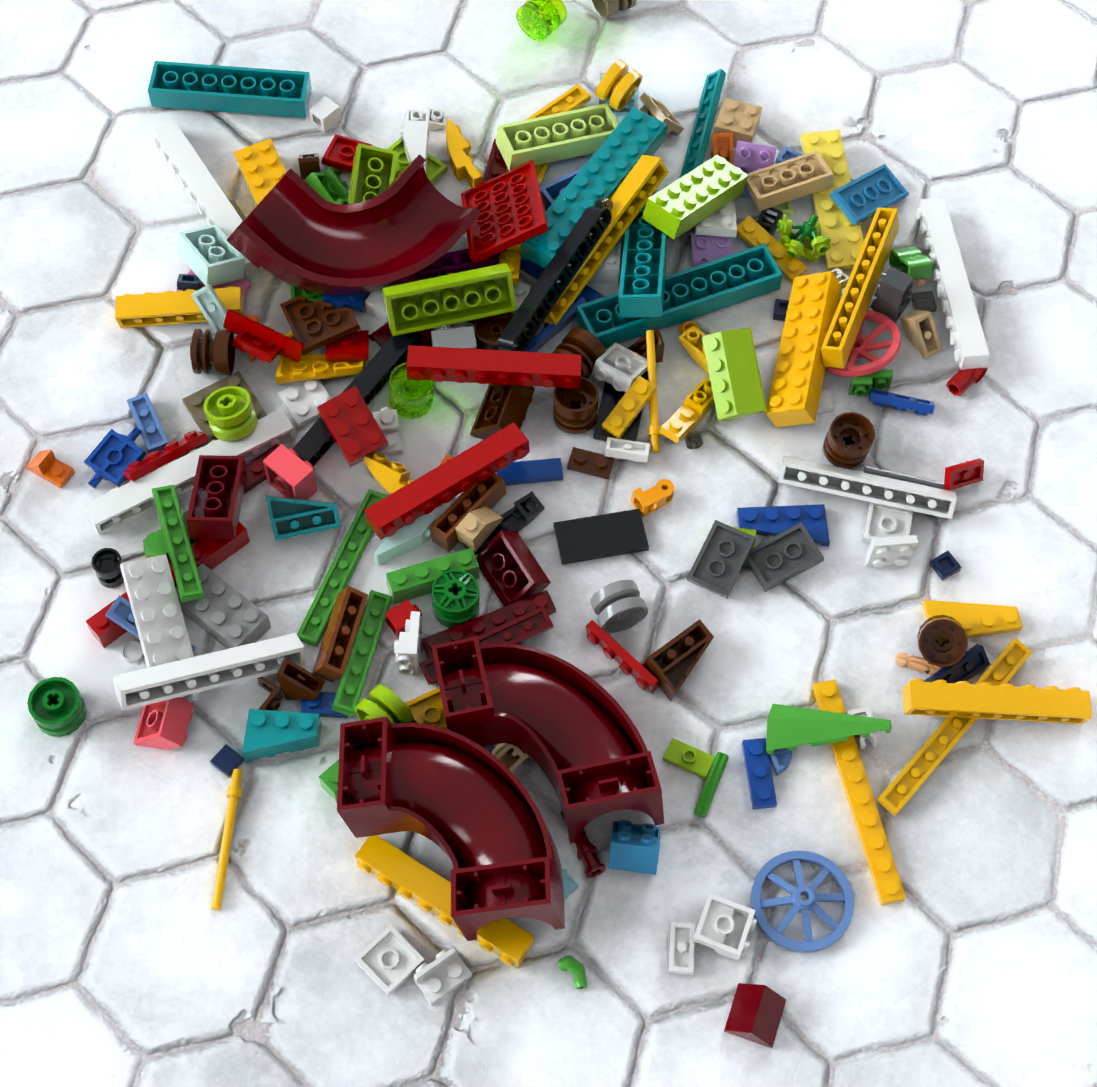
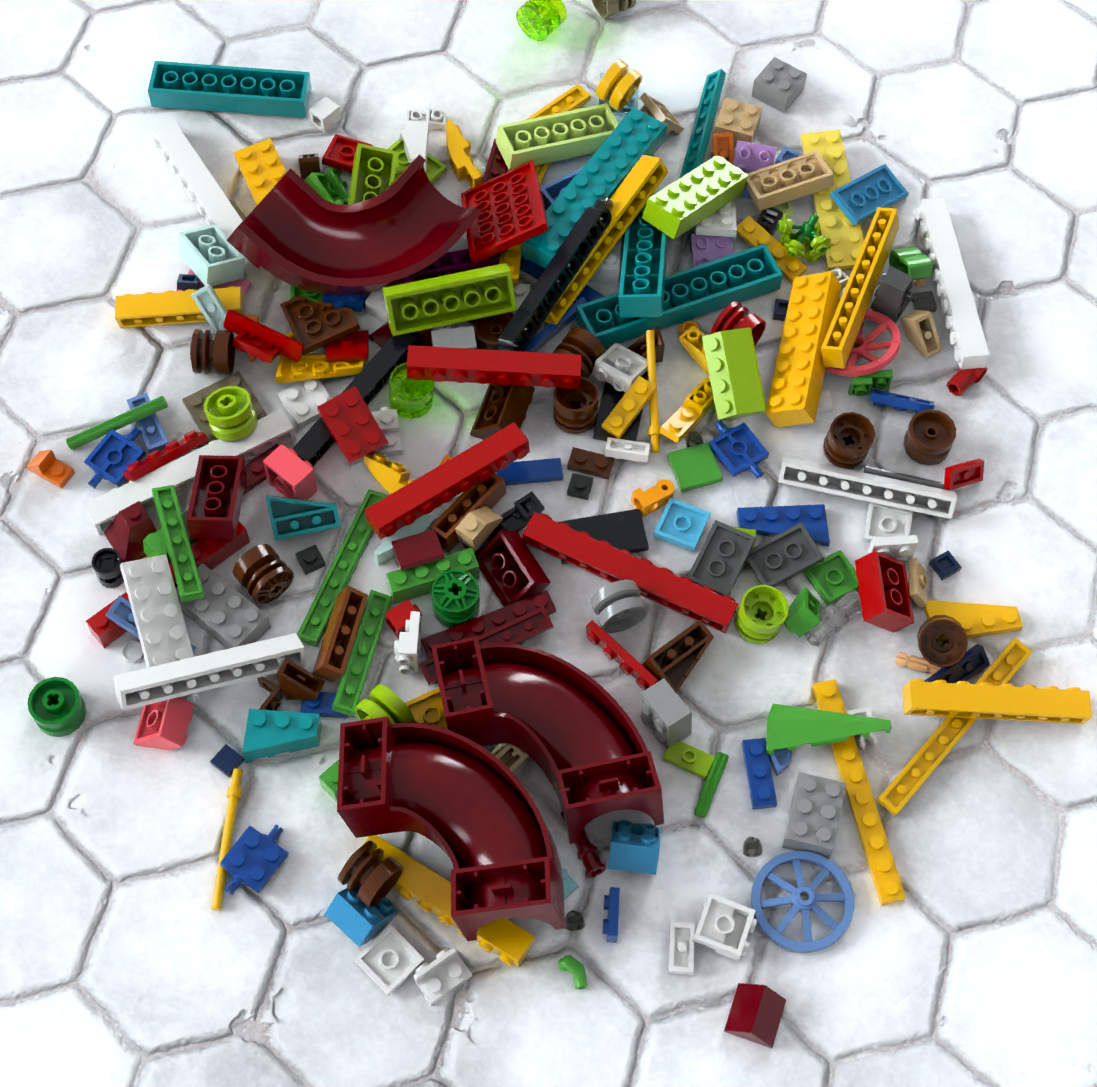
none -> bright green axle [66,396,168,450]
none -> dark red slope [104,501,157,563]
none -> blue plate [220,825,289,895]
none -> reddish brown wheel [233,544,294,605]
none -> pearl dark grey plate [295,544,326,575]
none -> dark azure slope [325,886,399,947]
none -> reddish brown wheel [337,840,404,908]
none -> dark red slope [391,529,445,571]
none -> red brick [523,512,739,634]
none -> clear smoke hinge [565,910,585,931]
none -> pearl dark grey plate [567,473,593,500]
none -> blue plate [602,887,620,943]
none -> light grey brick [640,679,692,748]
none -> medium azure plate [653,497,711,552]
none -> bright green tile [667,442,723,493]
none -> blue plate [709,420,769,479]
none -> red wheel [711,301,766,346]
none -> lime wheel [734,585,789,644]
none -> clear smoke hinge [743,837,762,857]
none -> light grey brick [751,56,807,113]
none -> light grey brick [782,772,846,859]
none -> bright green slope [784,587,820,638]
none -> bright green tile [803,550,859,607]
none -> clear piece [804,590,862,647]
none -> red brick [855,551,915,633]
none -> reddish brown wheel [903,409,956,465]
none -> tan plate [908,558,929,607]

